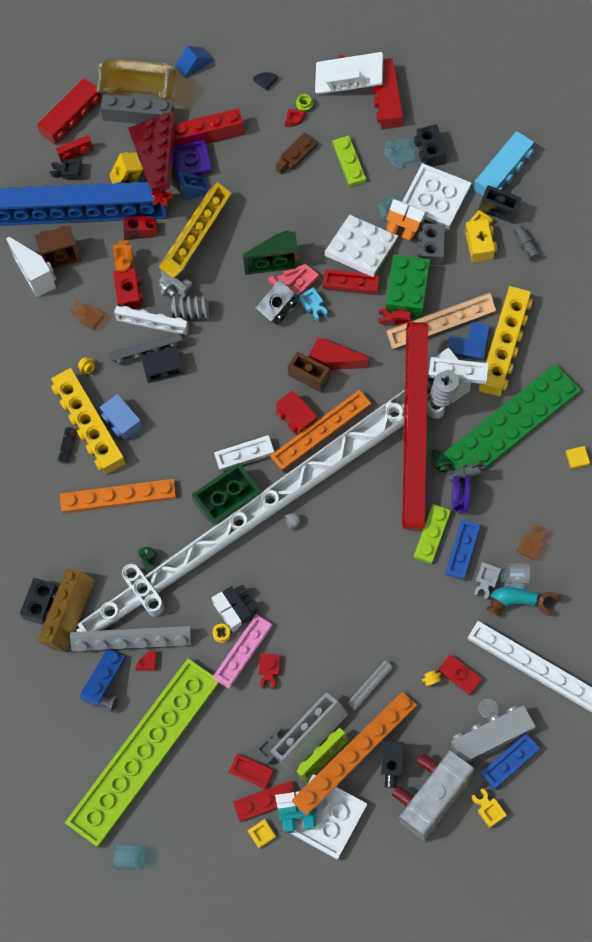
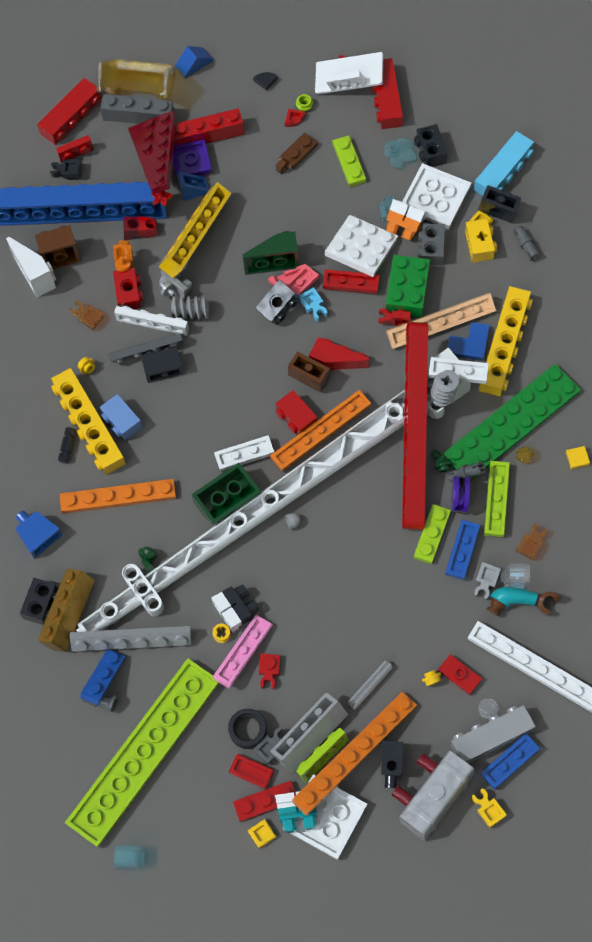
yellow brick [109,152,143,184] -> none
red tile [136,650,157,671] -> none
none -> blue torso [16,510,62,559]
none -> black tyre [228,709,267,749]
none -> lime plate [484,461,510,537]
none -> clear yellow plate [516,447,534,463]

